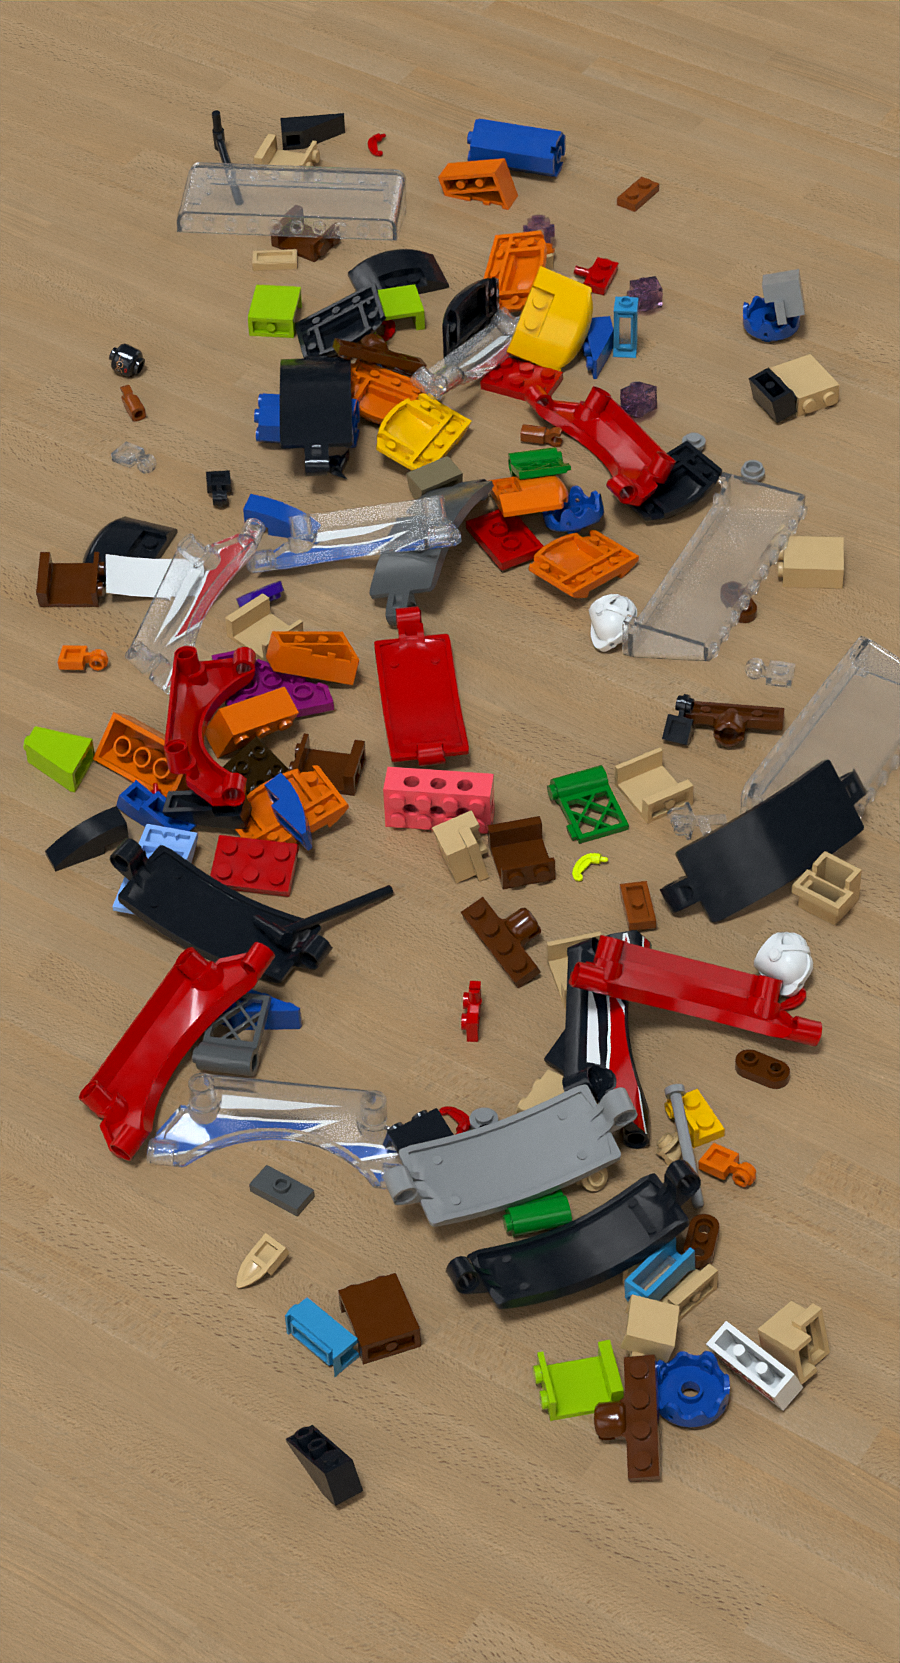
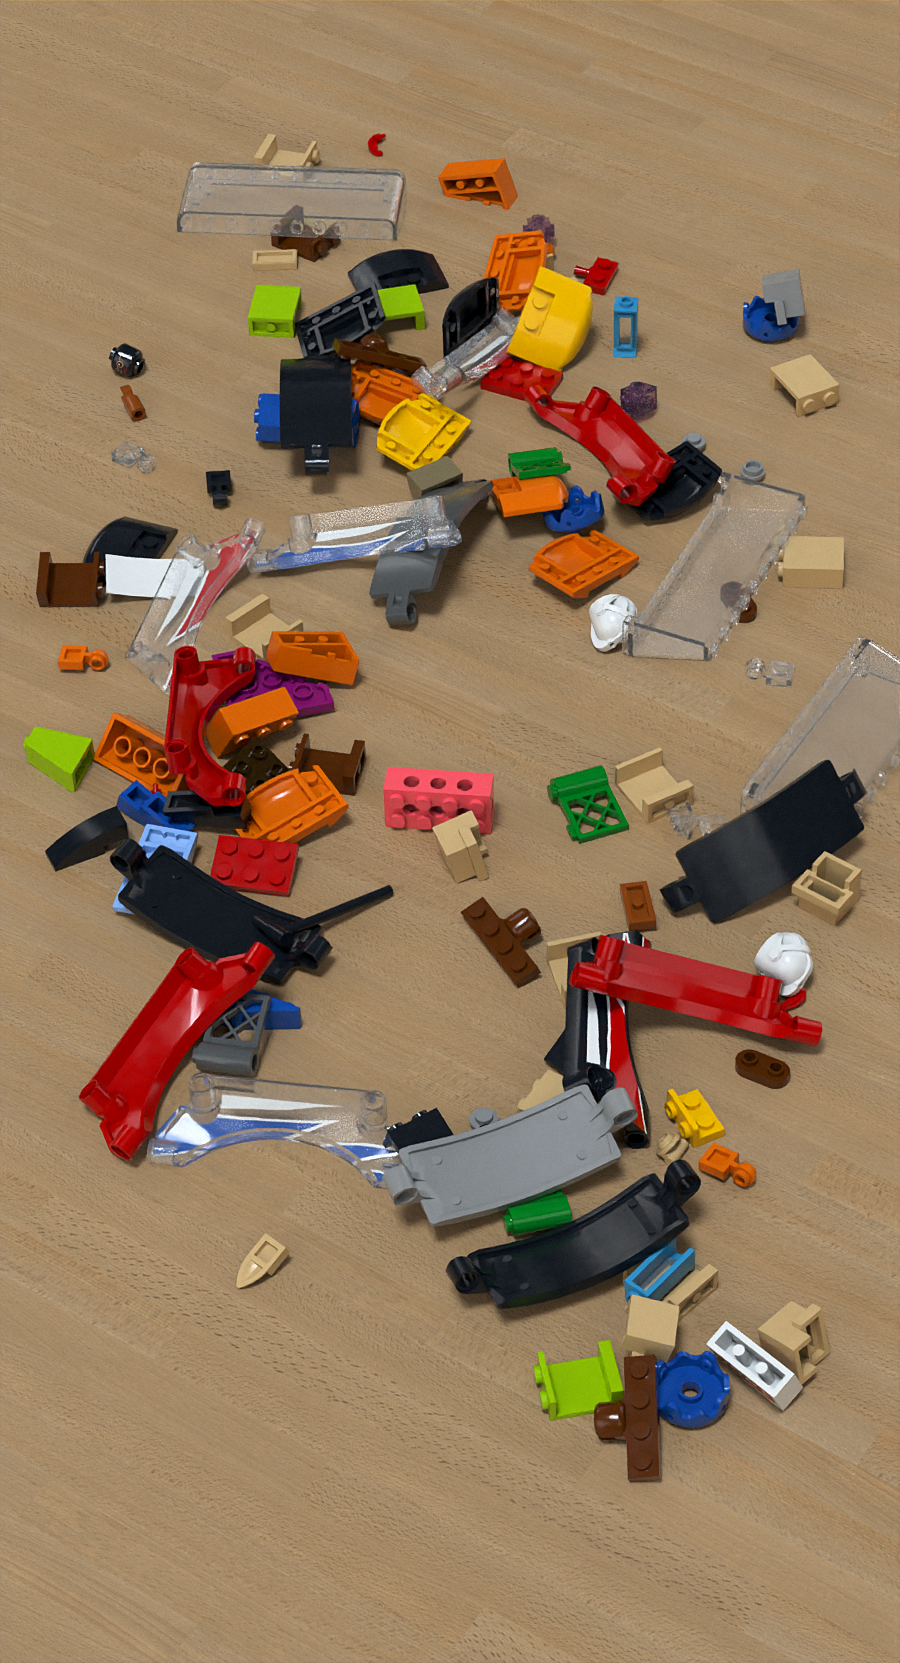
black bar [212,110,244,207] -> none
dark purple plate [236,581,284,608] -> none
blue slope [243,494,322,542] -> none
dark grey plate [249,1165,315,1217] -> none
blue slope [264,773,312,851] -> none
black slope [280,113,345,150] -> none
dark azure window [285,1297,359,1378] -> none
black slope [286,1425,363,1506] -> none
black piece [329,449,350,479] -> none
reddish brown panel [338,1273,421,1365] -> none
red panel [374,606,469,767] -> none
red piece [381,320,396,341] -> none
red piece [439,1106,471,1135] -> none
red plate [461,981,482,1042] -> none
red plate [466,509,544,571] -> none
blue brick [467,119,566,178] -> none
reddish brown panel [487,816,555,889] -> none
dark orange bar [520,424,563,447] -> none
neon yellow piece [572,853,608,882] -> none
tan plate [575,1168,608,1191] -> none
blue slope [582,316,614,379] -> none
dark orange plate [617,177,659,212] -> none
clear purple brick [627,276,663,312] -> none
black plate [662,694,695,746] -> none
light grey bar [664,1084,704,1209] -> none
reddish brown plate [683,1214,719,1268] -> none
reddish brown plate [685,701,785,747] -> none
black brick [748,367,797,423] -> none

